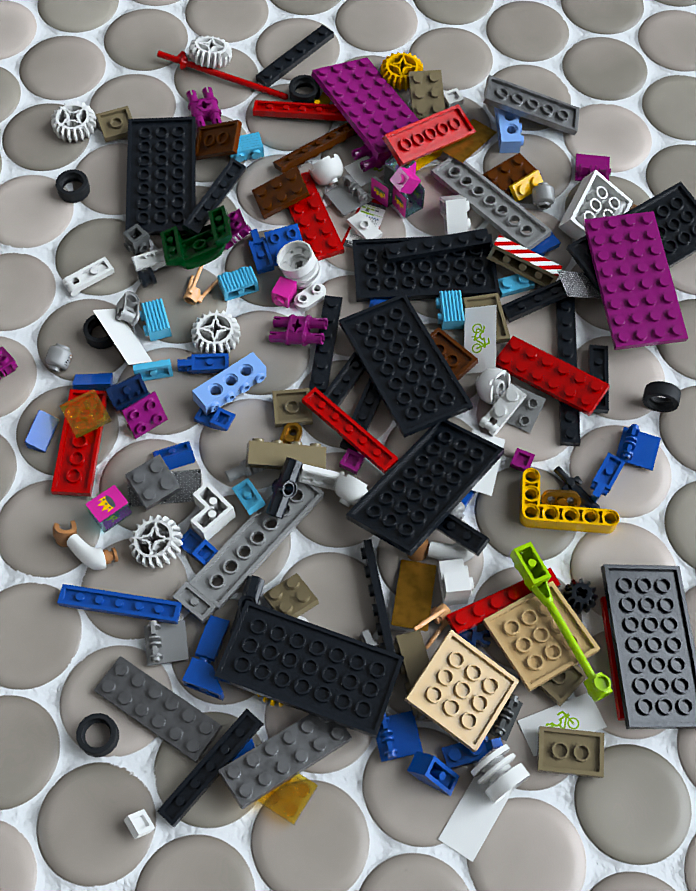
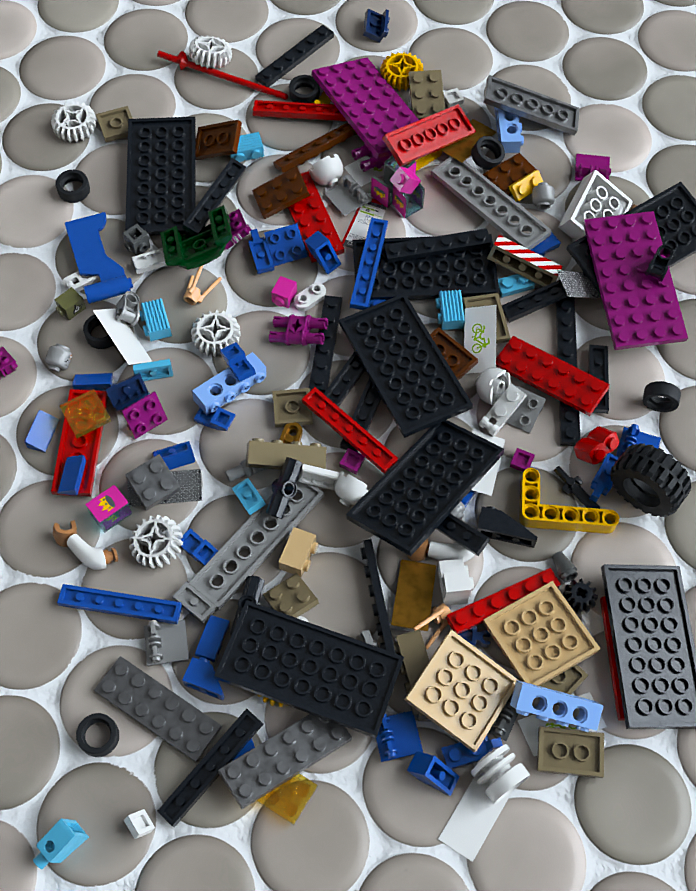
black wheel [137,267,157,288] -> none
blue hinge [177,353,229,374] -> none
magenta pin [186,87,222,131] -> none
white brick [190,482,236,541] -> none
medium azure brick [217,266,259,301] -> none
white wheel [277,240,321,289] -> none
white plate [347,211,382,239] -> none
white brick [439,195,471,235] -> none
lime bar [510,542,613,702] -> none
pearl gold plate [541,489,581,507] -> none
none -> medium azure torso [33,818,89,869]
none -> olive brick [54,287,86,320]
none -> blue slope [58,455,86,496]
none -> blue door [65,212,133,304]
none -> blue slope [220,342,256,382]
none -> tan brick [278,527,318,577]
none -> blue slope [304,231,341,274]
none -> blue plate [350,218,388,310]
none -> dark blue bracket [363,9,390,43]
none -> black tyre [471,136,505,170]
none -> black slope [477,506,538,548]
none -> light blue brick [510,680,604,732]
none -> dark grey cone [552,551,578,582]
none -> red brick [574,426,620,465]
none -> black tyre [610,443,691,517]
none -> black piece [645,245,674,282]

